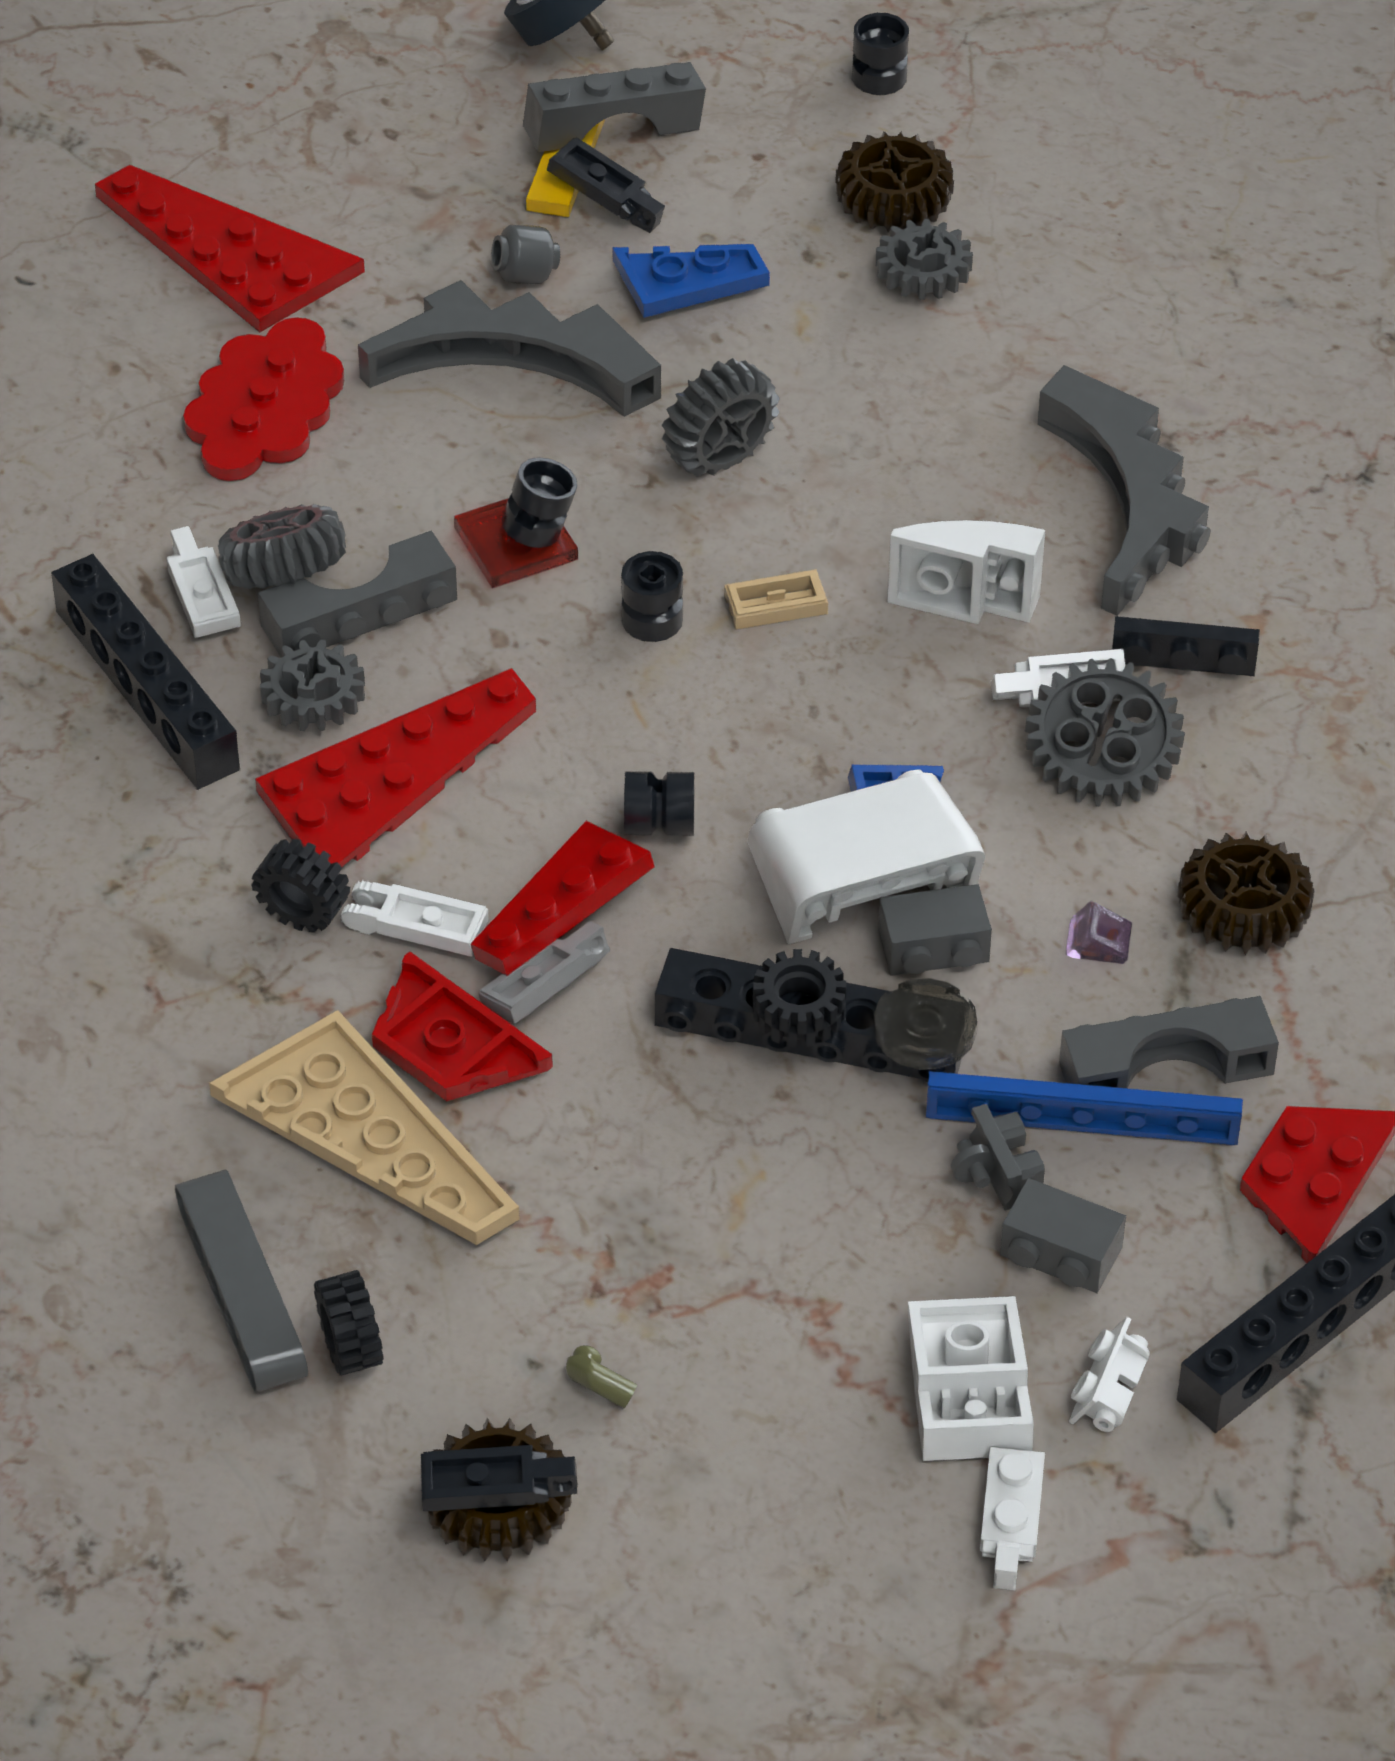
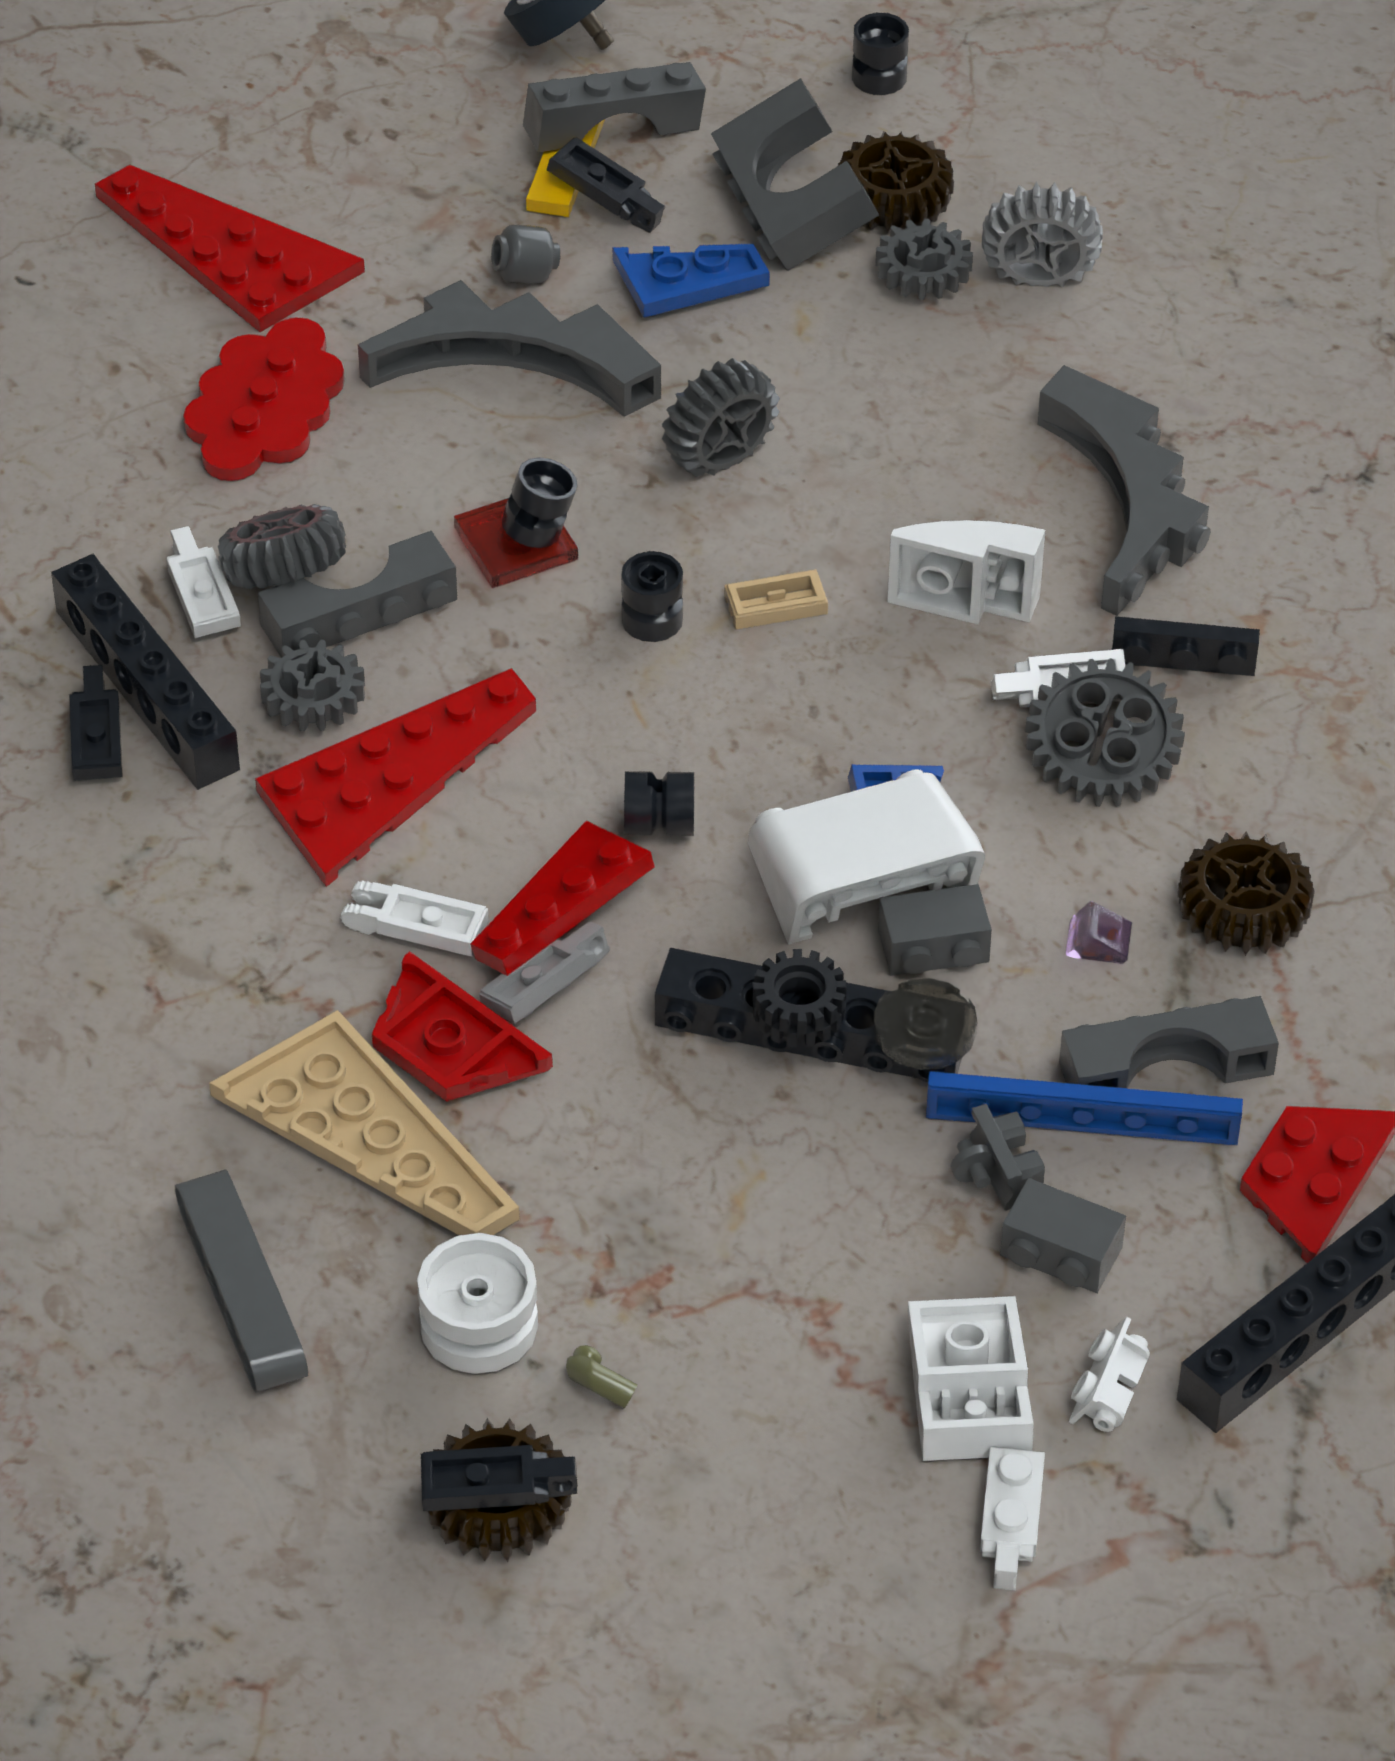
black tyre [251,839,350,932] -> none
black tyre [314,1270,384,1376] -> none
none -> black hinge [69,665,123,781]
none -> white wheel [417,1233,538,1374]
none -> dark grey arch [711,78,879,271]
none -> light grey gear [982,181,1103,287]

